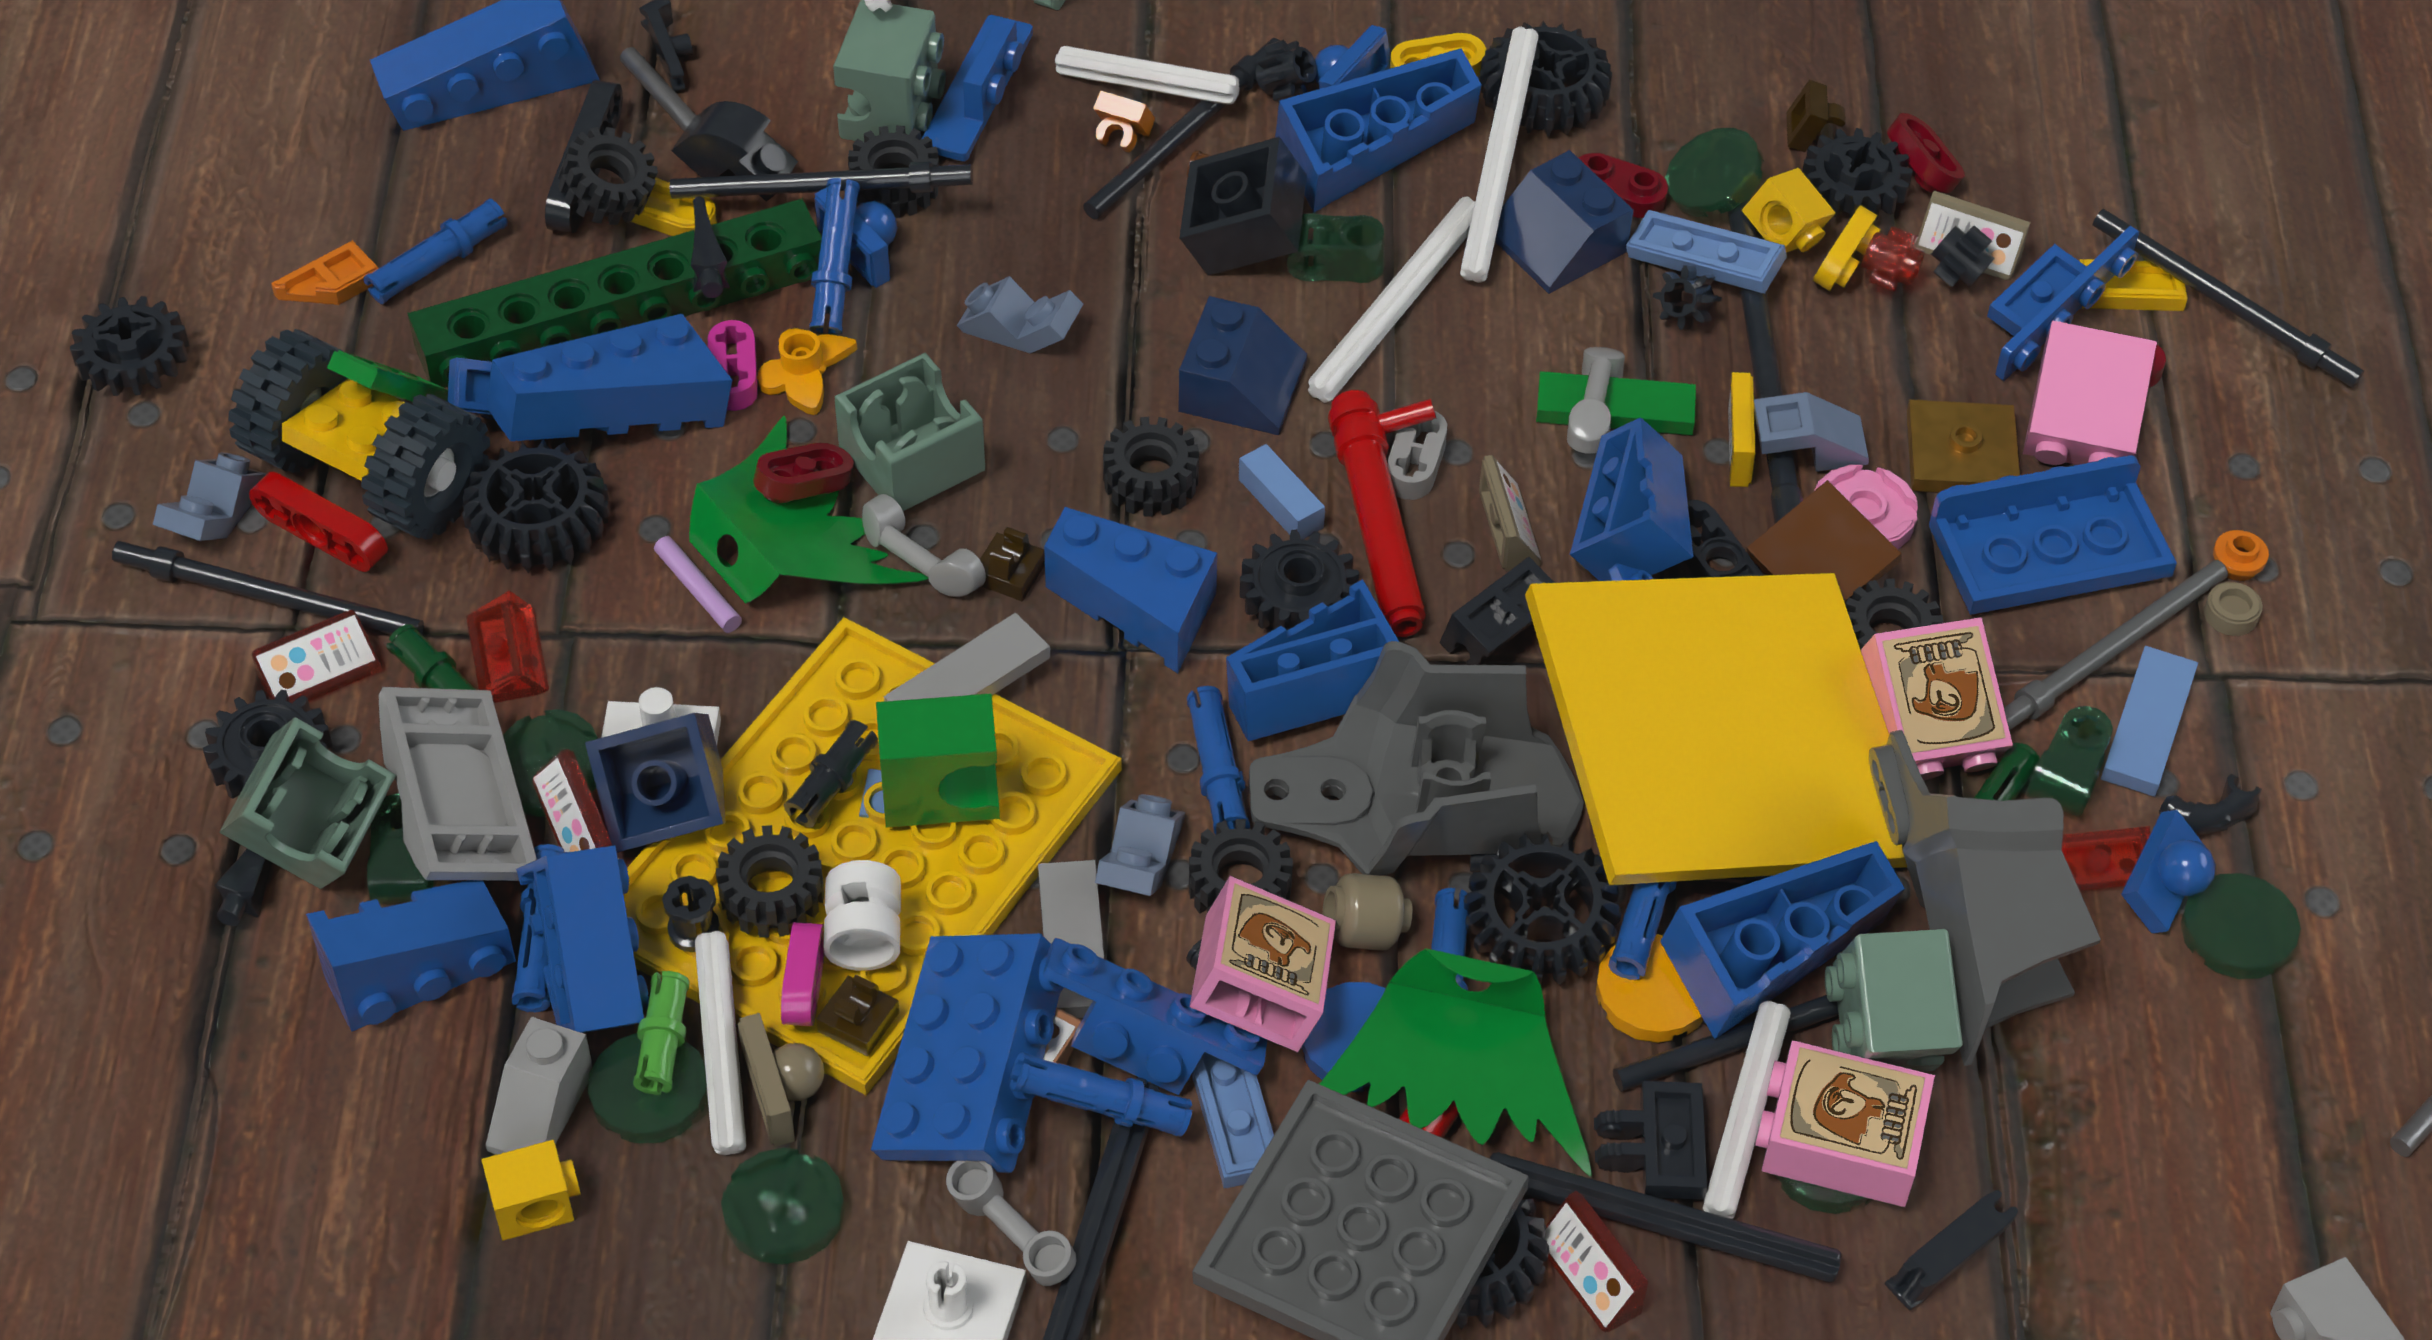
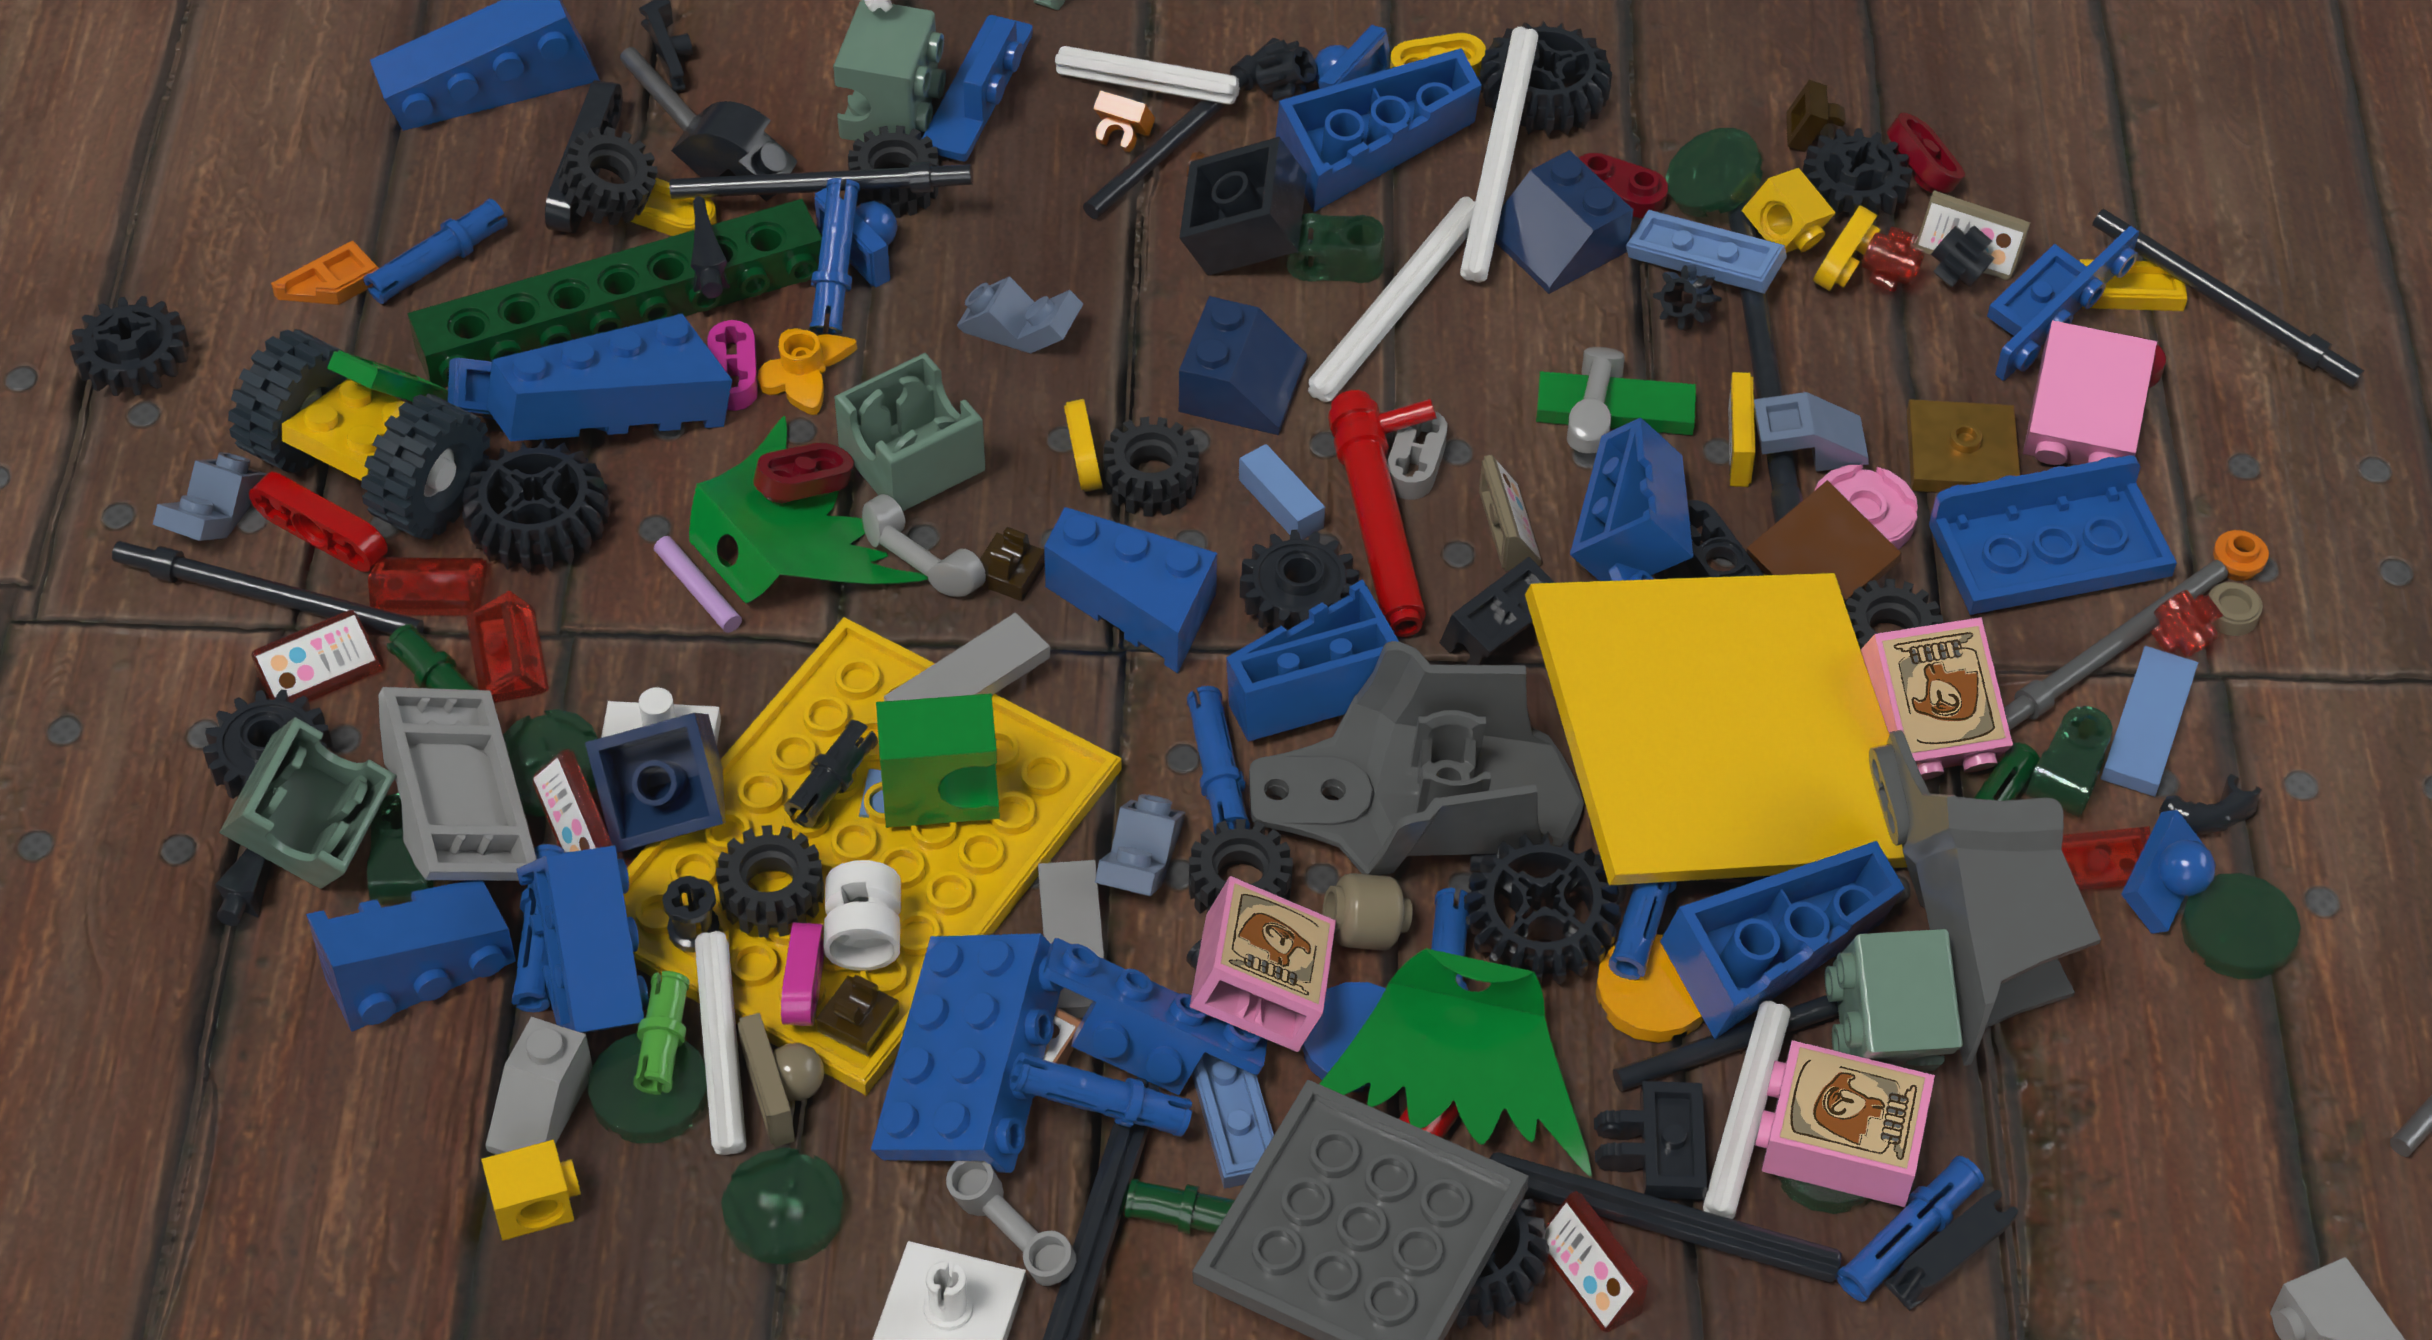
none -> clear red slope [368,557,487,616]
none -> yellow tile [1064,399,1102,492]
none -> dark green pin [1125,1179,1235,1235]
none -> blue pin [1837,1156,1985,1302]
none -> clear red gear [2150,590,2223,658]

